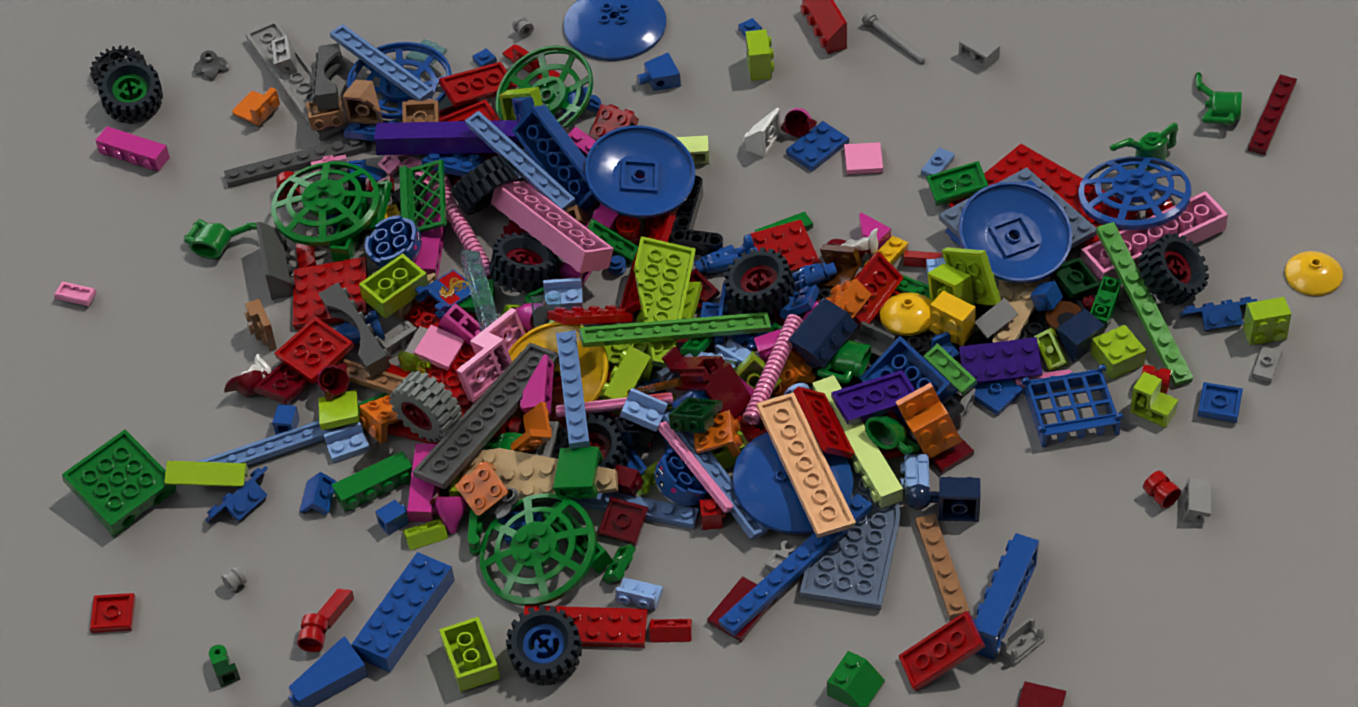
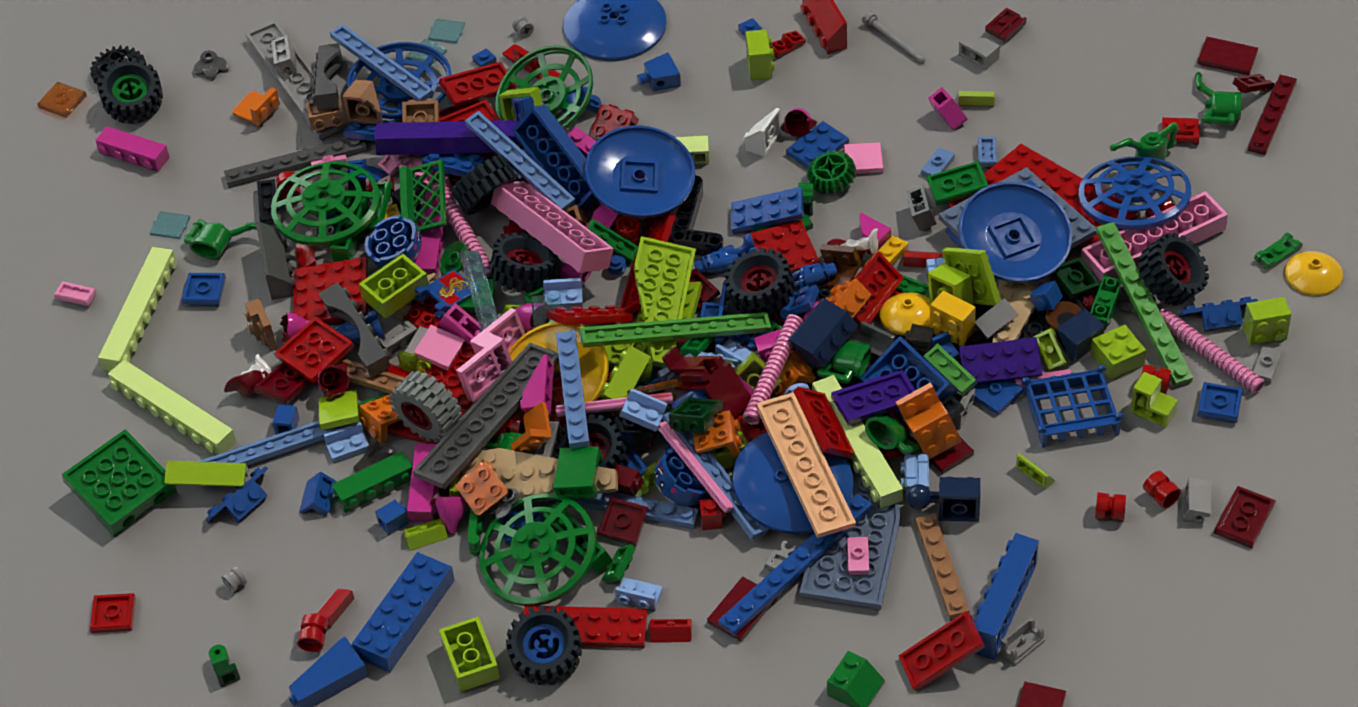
none -> clear orange tile [37,82,87,118]
none -> yellowish green brick [98,247,177,371]
none -> yellowish green brick [108,360,236,455]
none -> clear light blue piece [150,211,190,239]
none -> blue plate [182,273,226,305]
none -> black plate [257,179,279,224]
none -> dark pink hat [280,312,309,343]
none -> clear light blue piece [428,18,465,44]
none -> green dish [440,241,468,275]
none -> blue plate [731,187,804,234]
none -> red slope [770,30,806,58]
none -> leg [798,183,814,215]
none -> green gear [807,149,856,195]
none -> bright pink plate [847,537,869,575]
none -> clear smoke brick [904,324,935,354]
none -> dark grey brick [906,185,937,231]
none -> dark pink slope [928,87,968,131]
none -> lime slope [958,91,995,106]
none -> medium blue plate [978,137,997,167]
none -> dark red plate [985,8,1027,42]
none -> lime slope [1016,453,1055,489]
none -> red wheel [1095,492,1126,521]
none -> bright pink piece [1159,308,1264,394]
none -> red plate [1162,117,1200,145]
none -> dark red tile [1197,36,1258,75]
none -> dark red tile [1214,486,1276,548]
none -> dark red plate [1232,74,1274,93]
none -> green plate [1254,232,1303,270]

